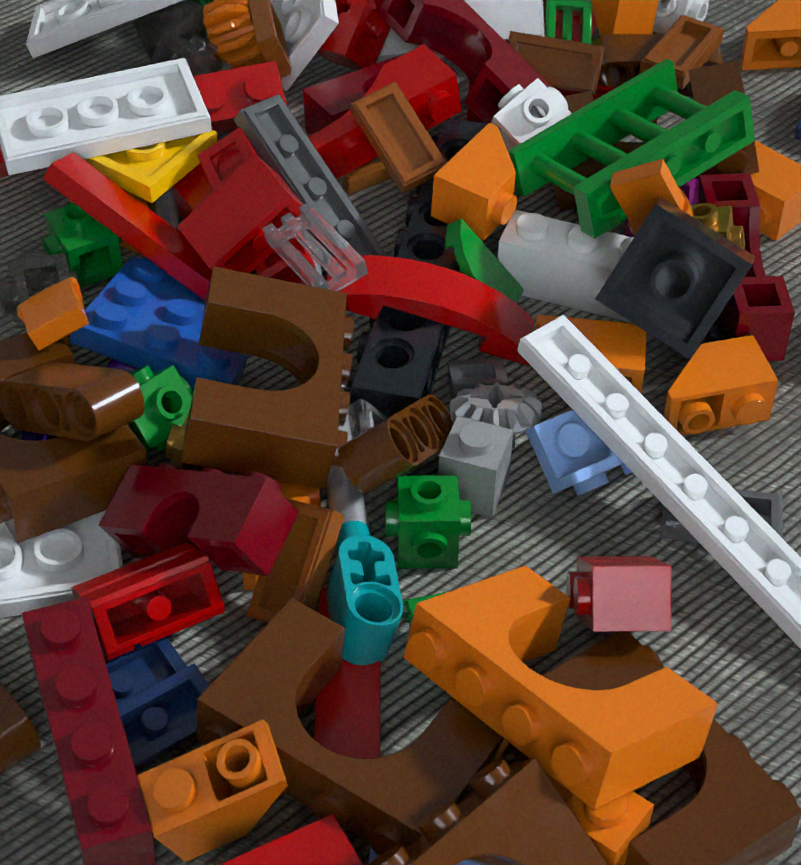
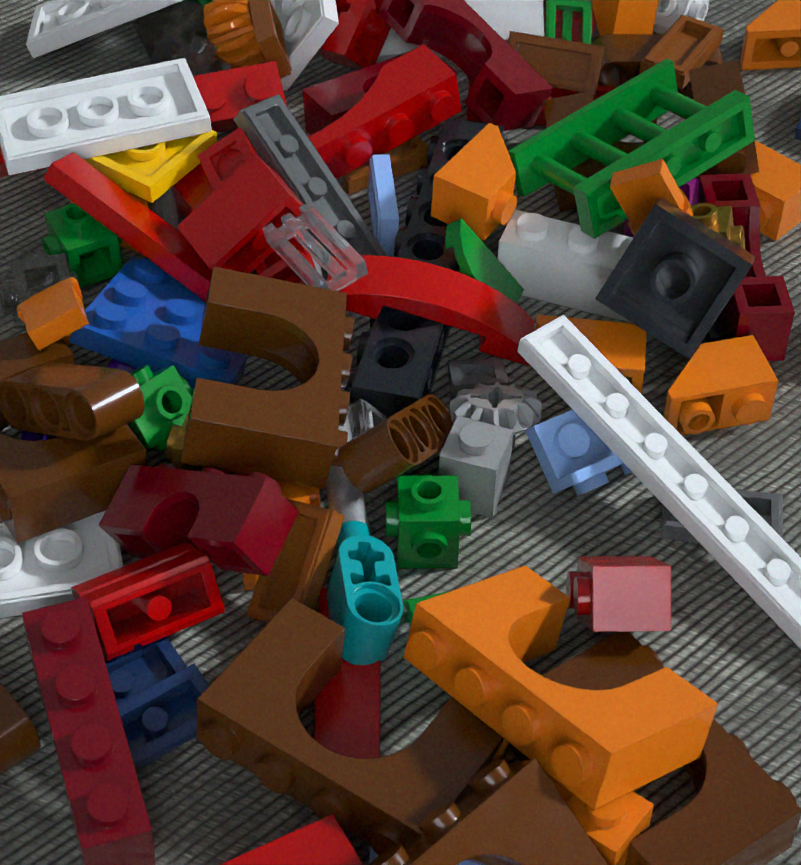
orange slope [137,719,288,862] -> none
dark orange tile [350,82,447,194] -> none
white brick [491,78,572,153] -> none
none -> light blue tile [368,154,399,257]

